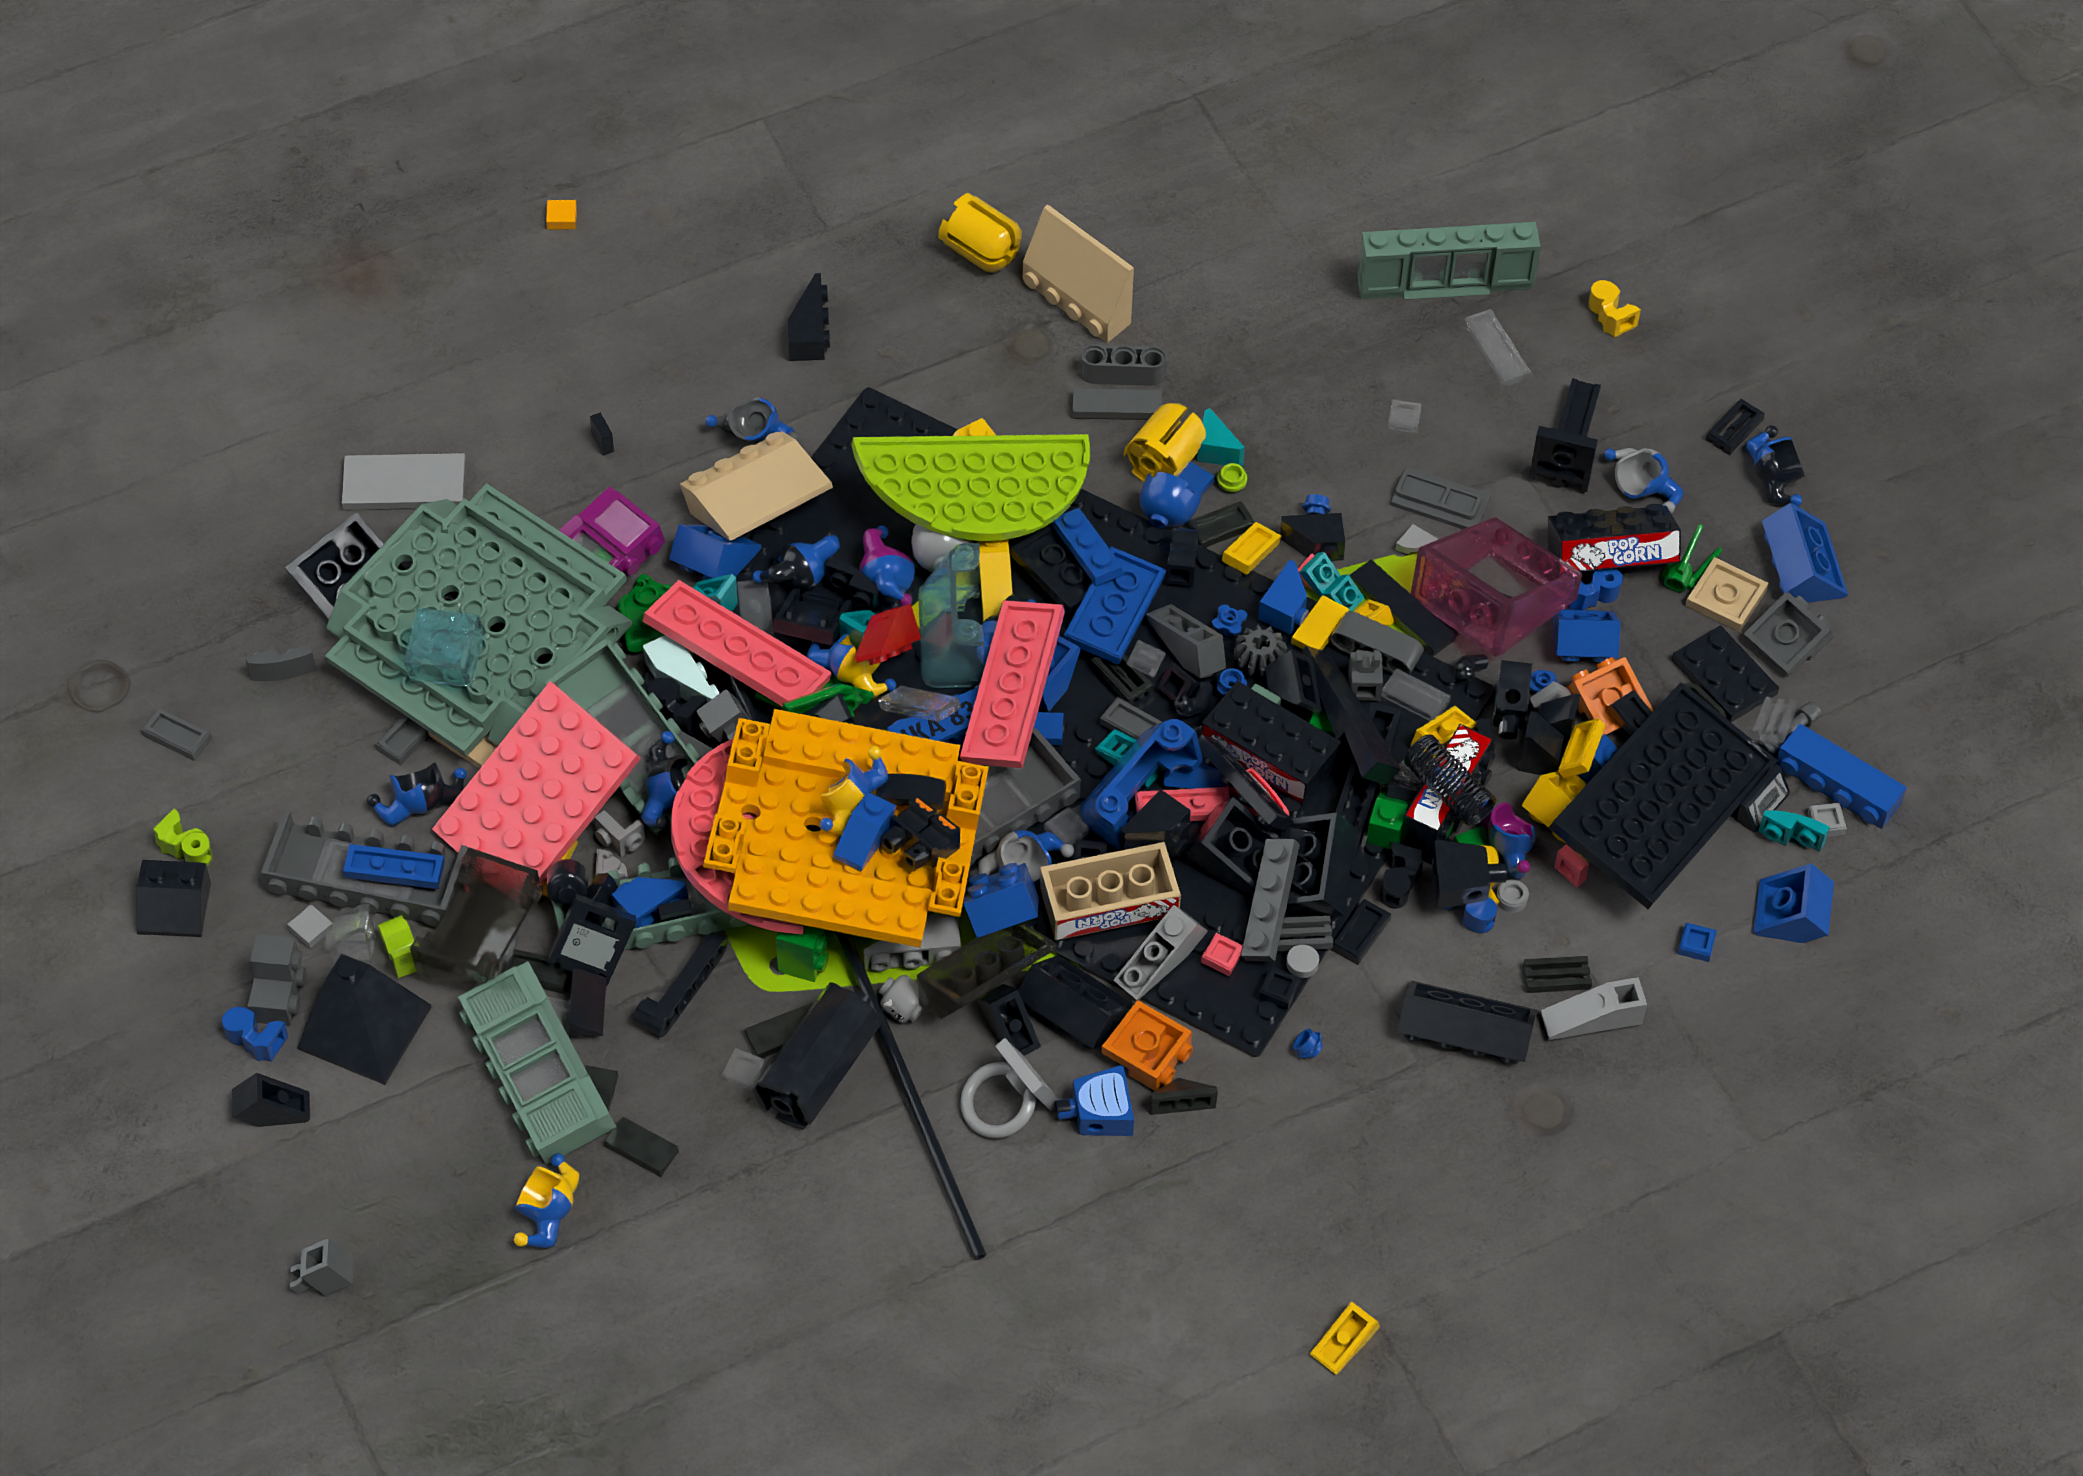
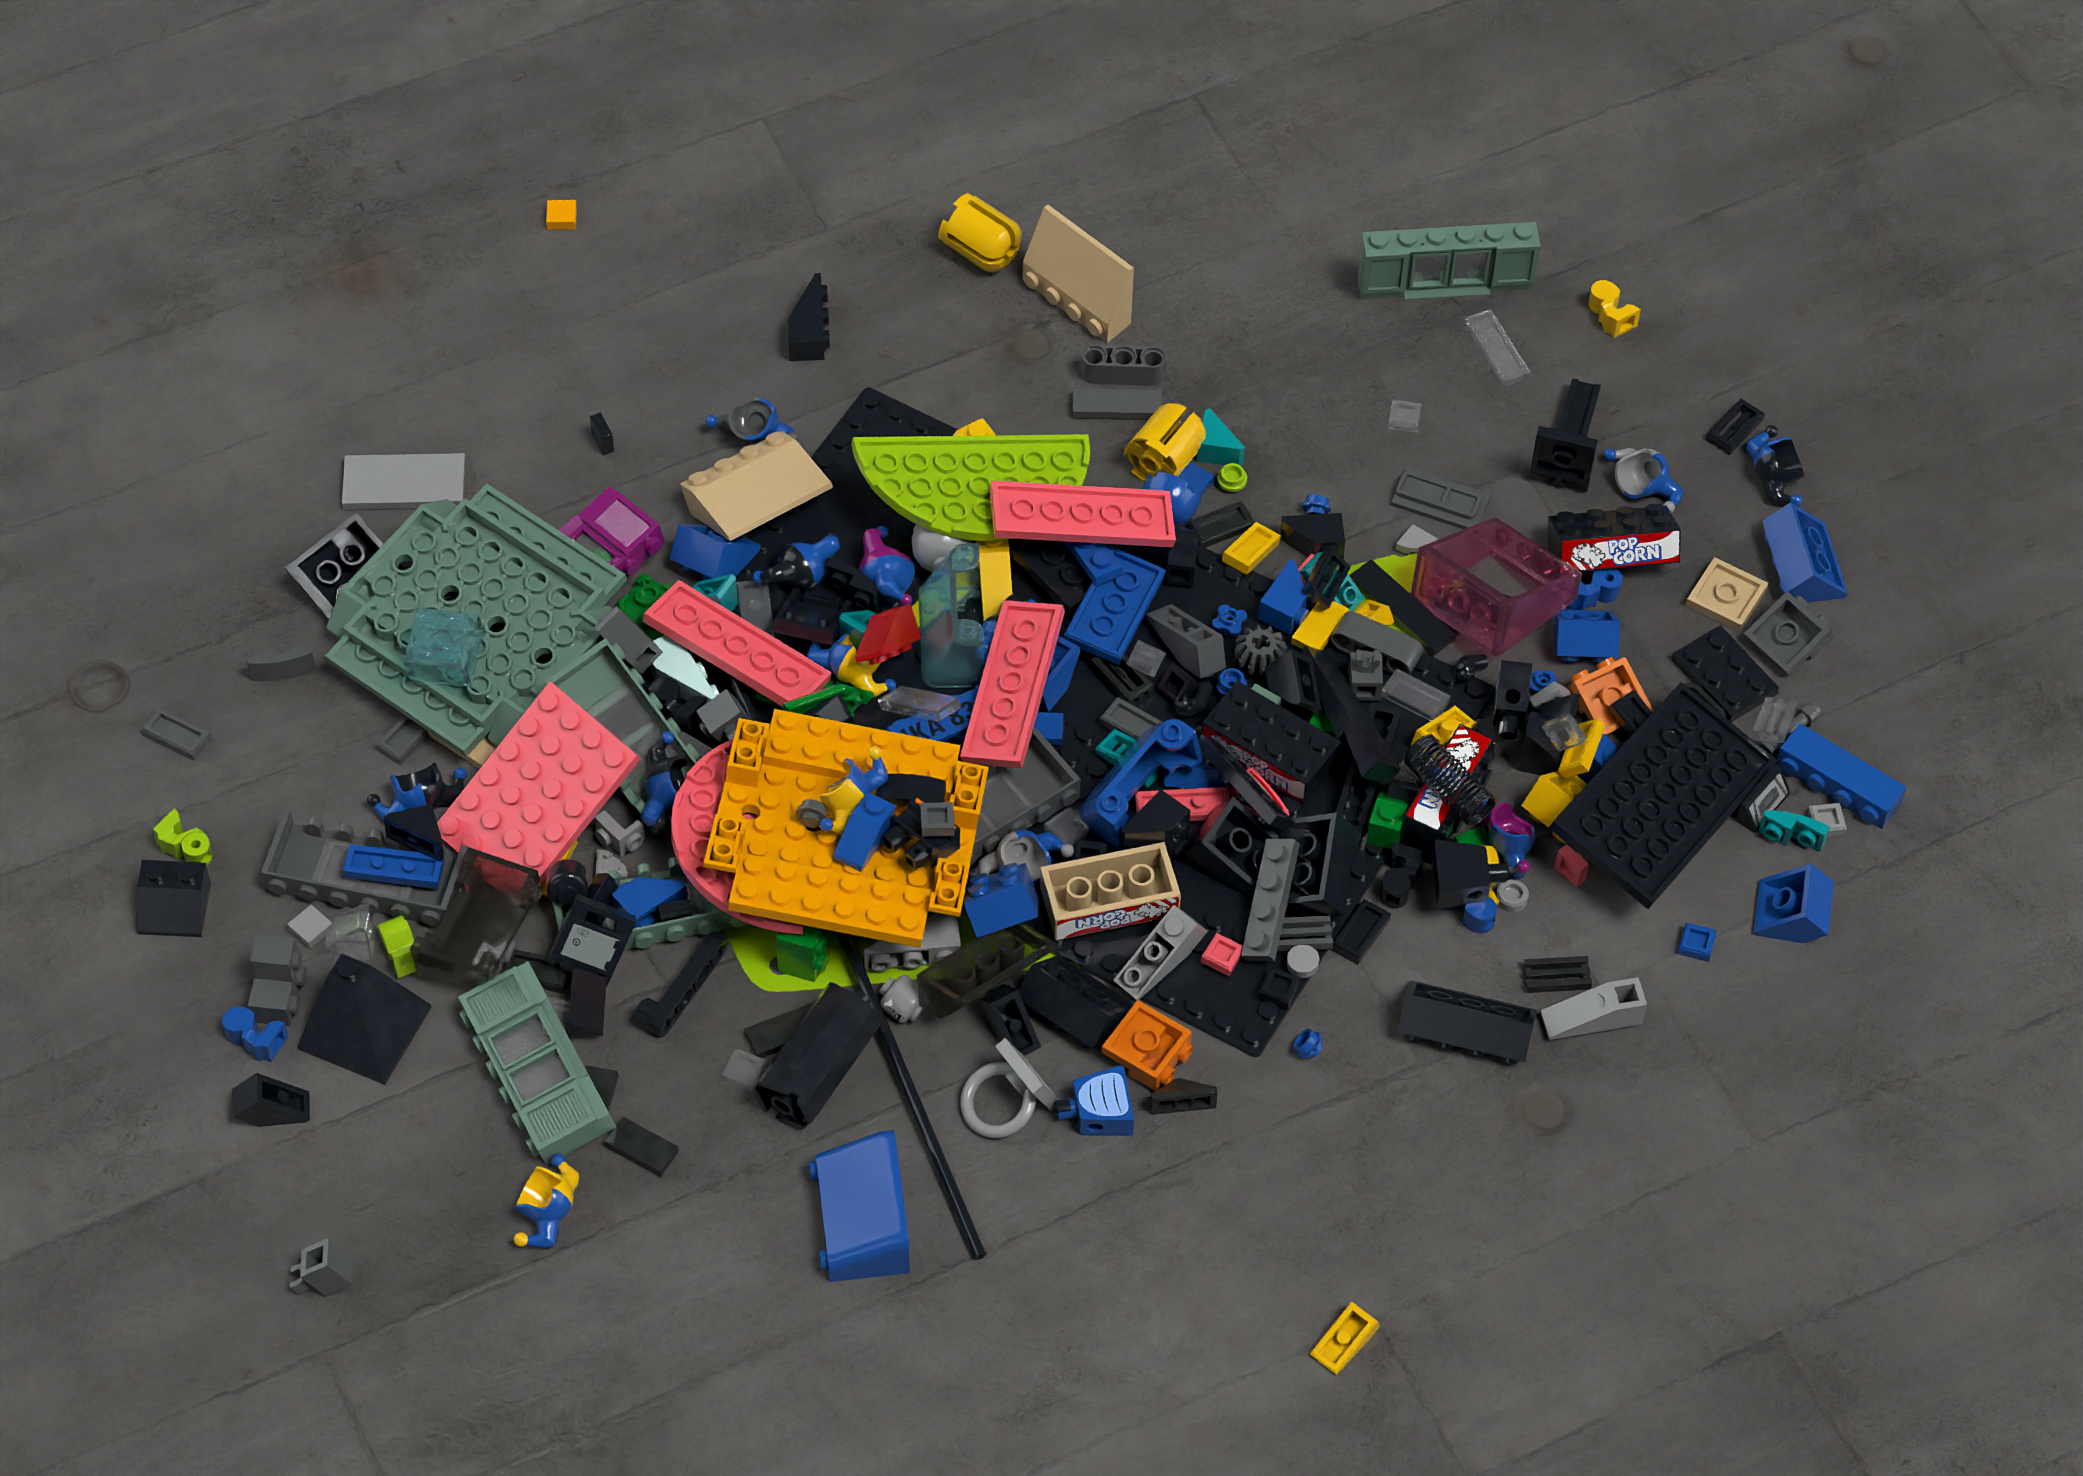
green plant [1661,524,1722,593] -> none
none -> black slope [384,804,444,862]
none -> dark grey slope [595,606,663,674]
none -> dark grey plate [795,799,828,828]
none -> blue windscreen [809,1130,910,1282]
none -> dark grey tile [920,802,954,837]
none -> coral plate [989,480,1176,547]
none -> black tile [1302,547,1351,611]
none -> clear tile [1542,714,1587,751]

